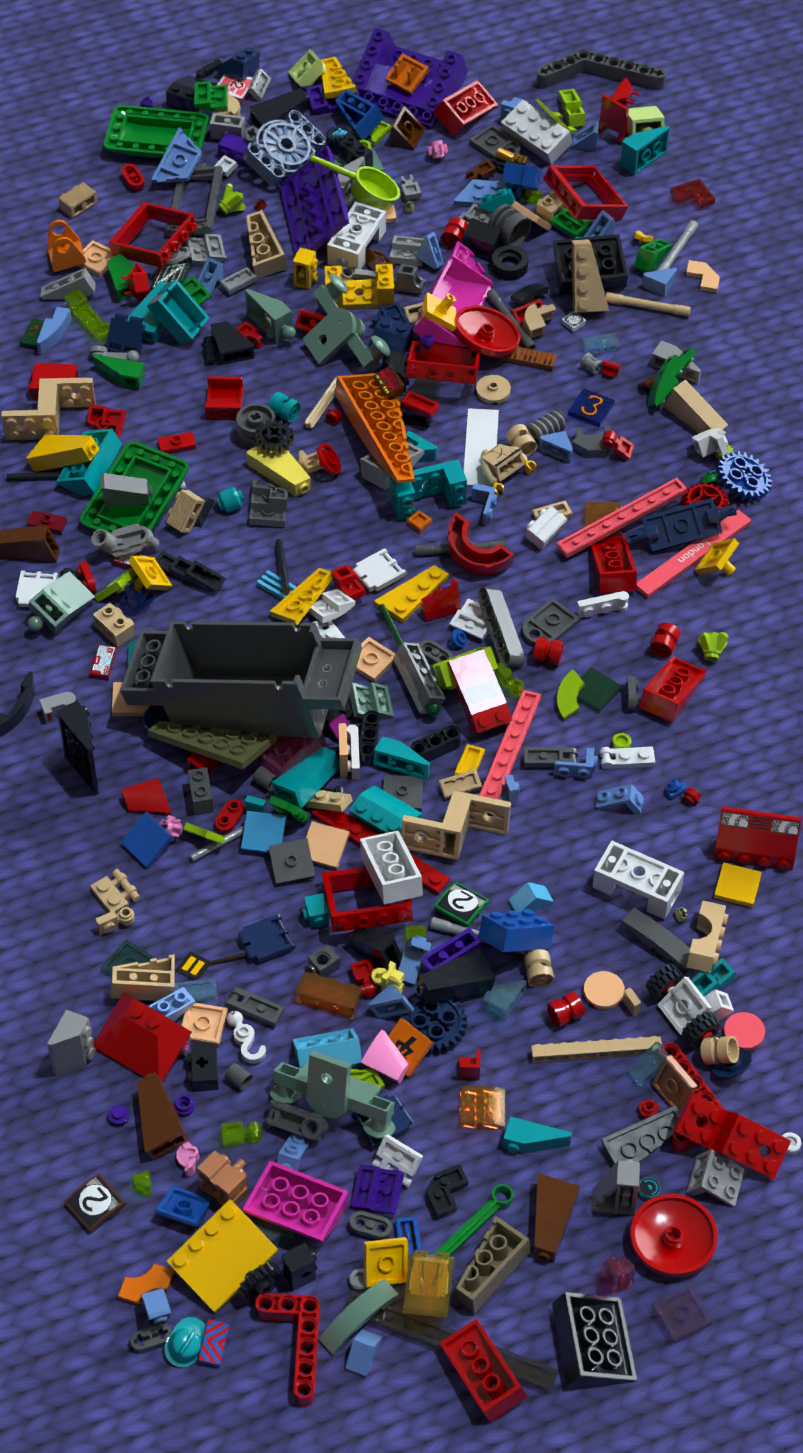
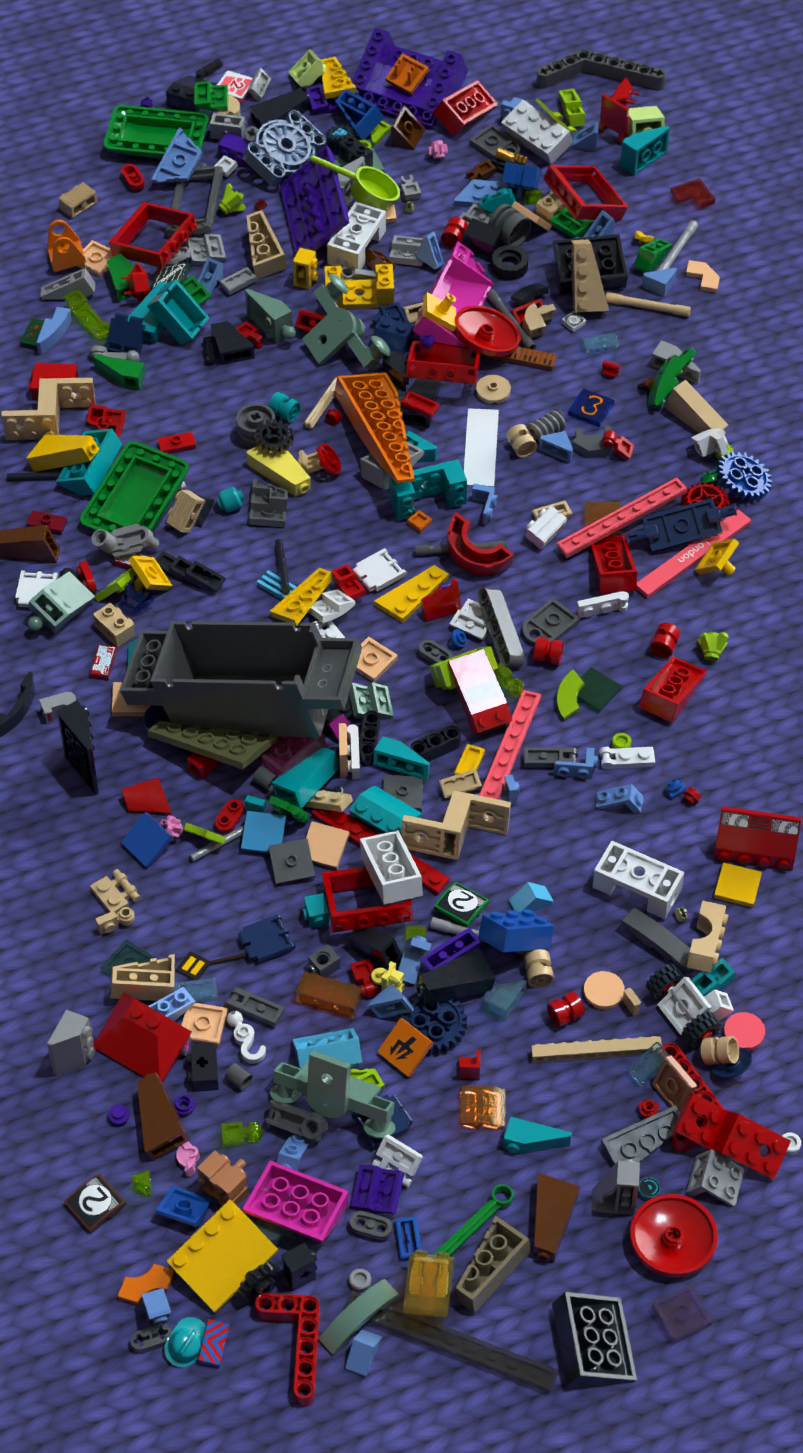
dark grey slope [101,473,153,509] -> none
dark grey brick [188,768,214,815] -> none
red panel [205,376,243,420] -> none
dark blue slope [215,47,260,80] -> none
bright pink slope [361,1029,410,1084] -> none
yellow tile [363,1237,408,1287] -> none
slope [373,366,404,397] -> none
dark grey piece [378,604,446,716] -> none
dark grey brick [396,264,425,294] -> none
black plate [427,1164,469,1219] -> none
red slope [440,1318,528,1423] -> none
tan torso [481,444,536,496] -> none
light grey bush [580,353,603,375] -> none
clear pink slope [602,1255,635,1295] -> none
dark grey plate [626,676,640,710] -> none

